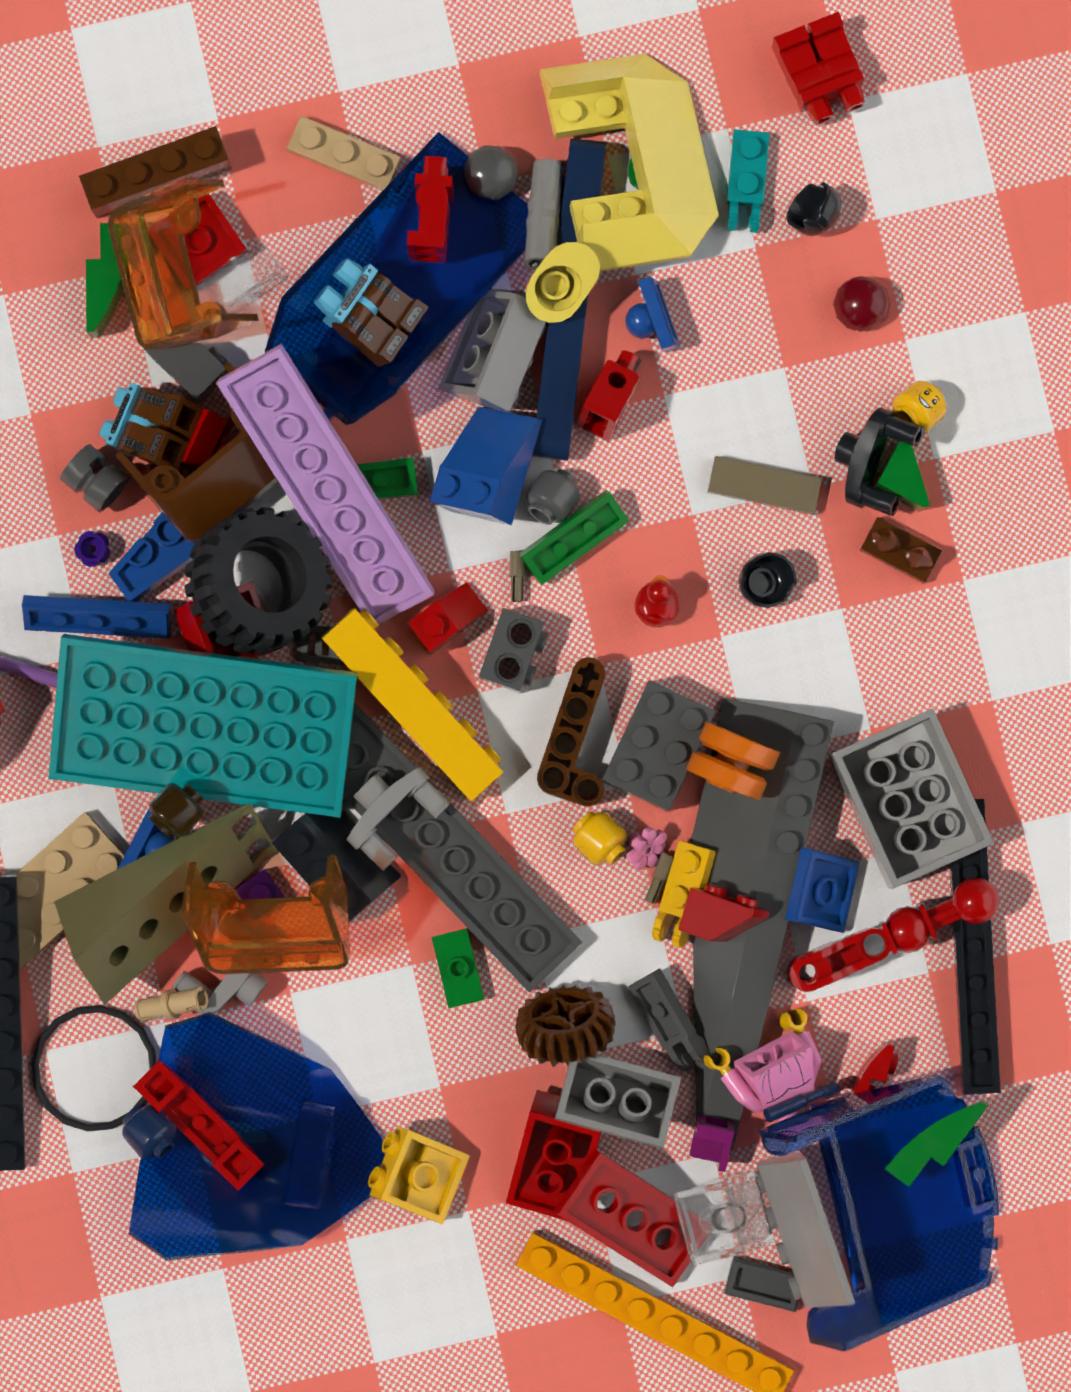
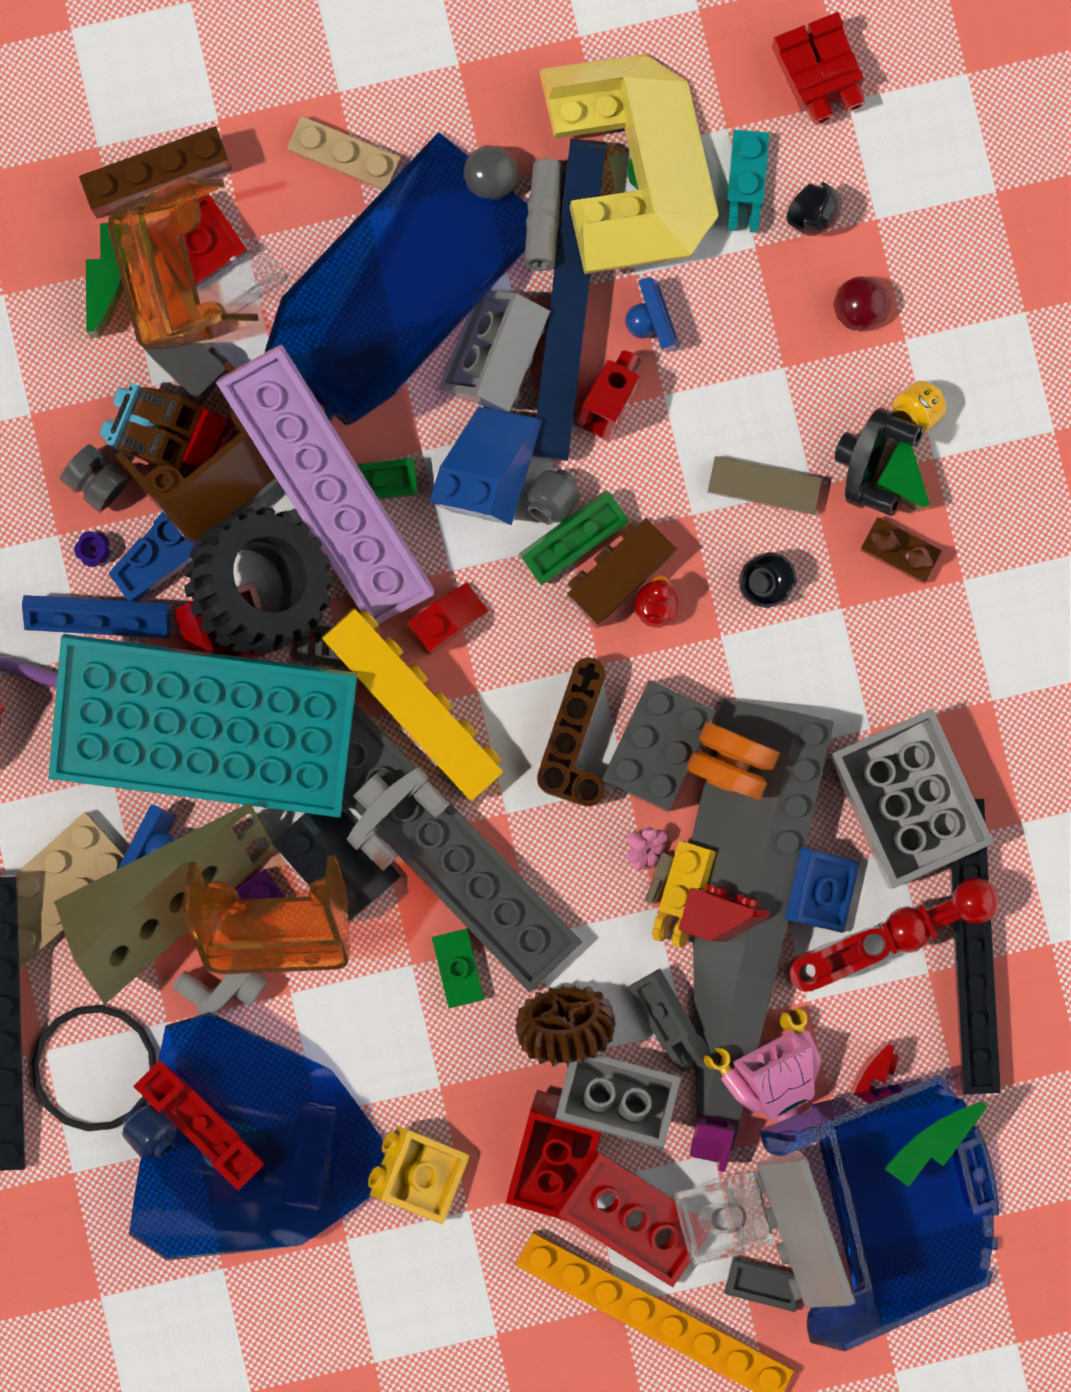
tan pin [134,986,209,1022] -> none
dark brown head [148,783,204,838] -> none
hips [313,258,429,367] -> none
red hips [407,156,454,264] -> none
dark grey brick [479,608,549,693] -> none
dark tan pin [509,551,526,602] -> none
light yellow piece [526,242,600,323] -> none
yellow head [573,811,627,866] -> none
dark blue piece [763,1082,840,1123] -> none
none -> reddish brown brick [567,518,677,627]

